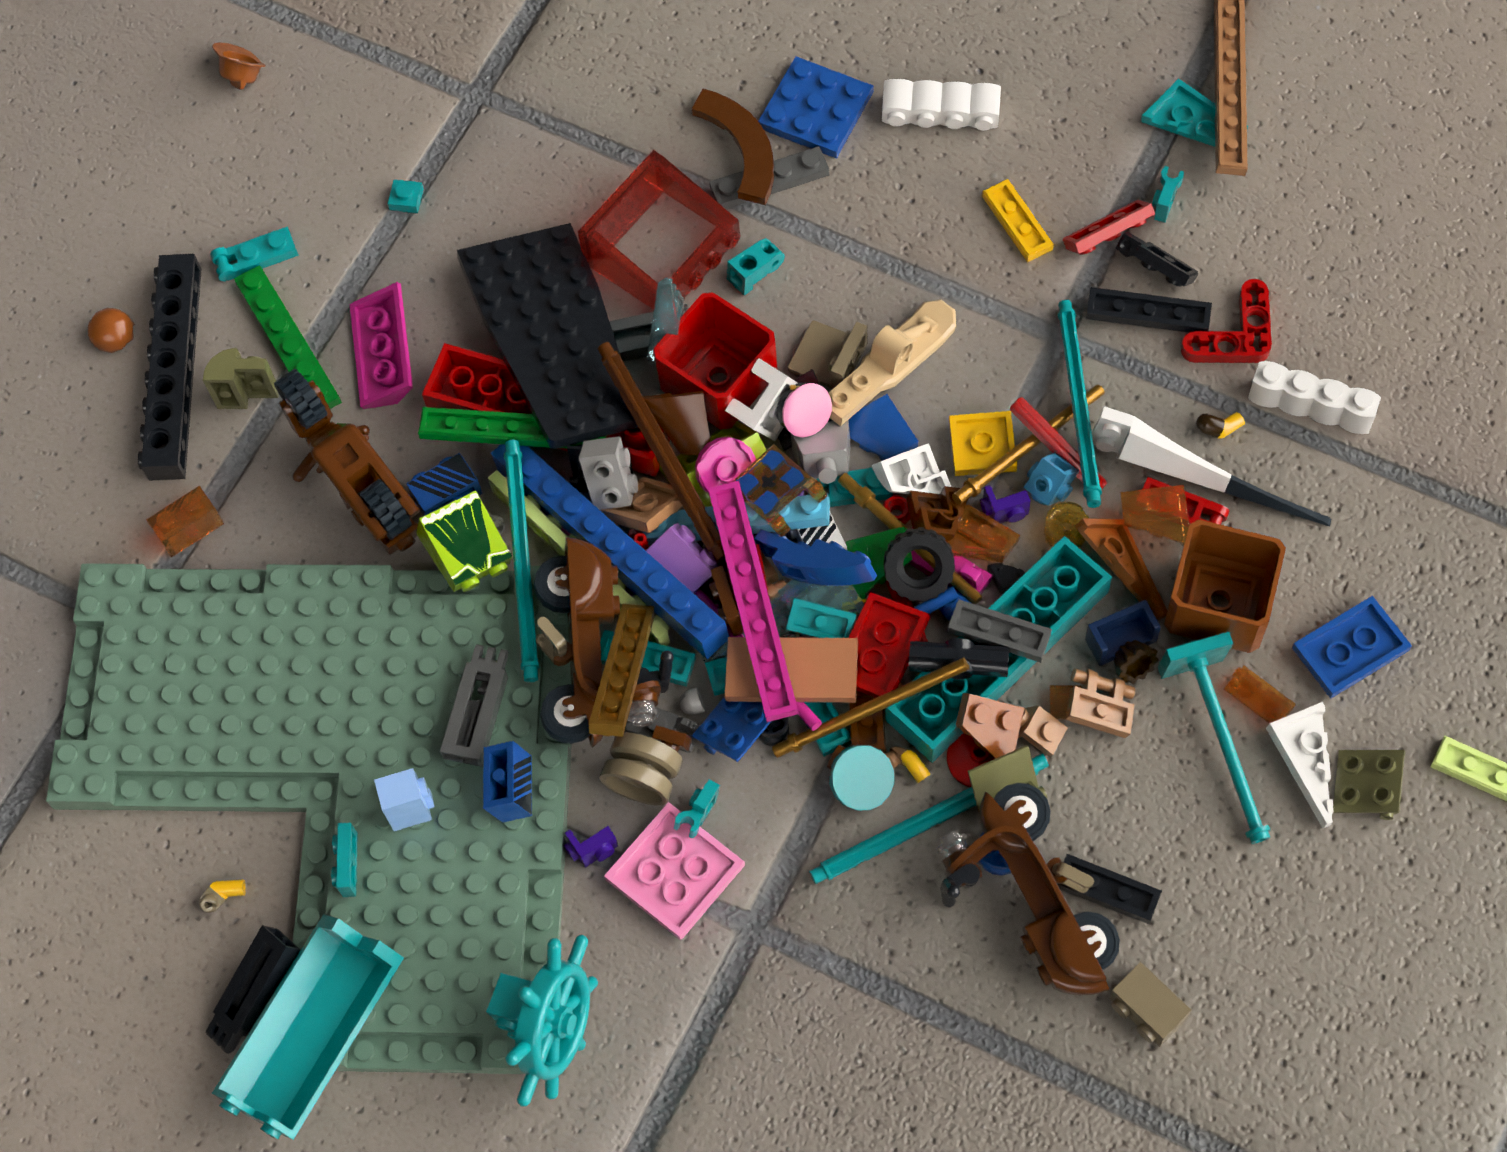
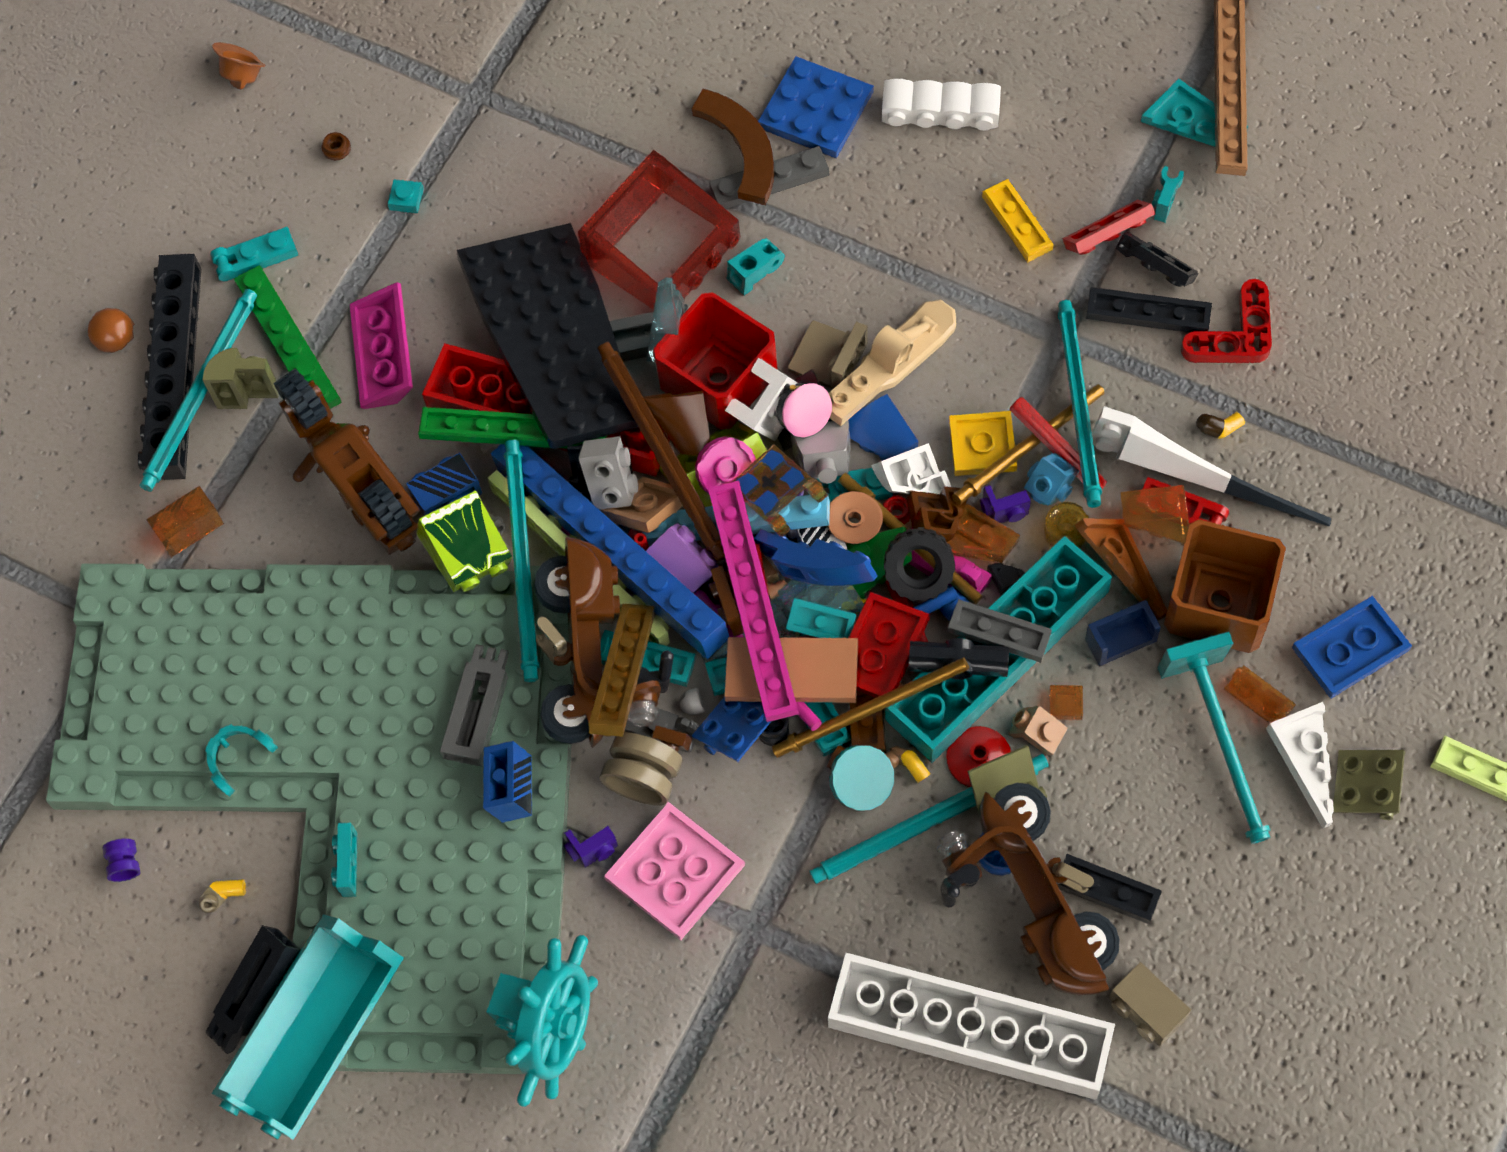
light blue brick [374,768,435,831] -> none
teal plate [674,779,720,838] -> none
wing [956,693,1024,759] -> none
medium nougat plate [1065,669,1135,738] -> none
dark brown piece [1114,640,1159,684] -> none
white brick [1248,361,1381,434] -> none
none -> dark purple wheel [102,838,141,882]
none -> teal piece [139,289,257,492]
none -> teal piece [205,724,278,797]
none -> reddish brown plate [322,132,351,161]
none -> nougat piece [828,491,883,544]
none -> white brick [828,953,1115,1100]

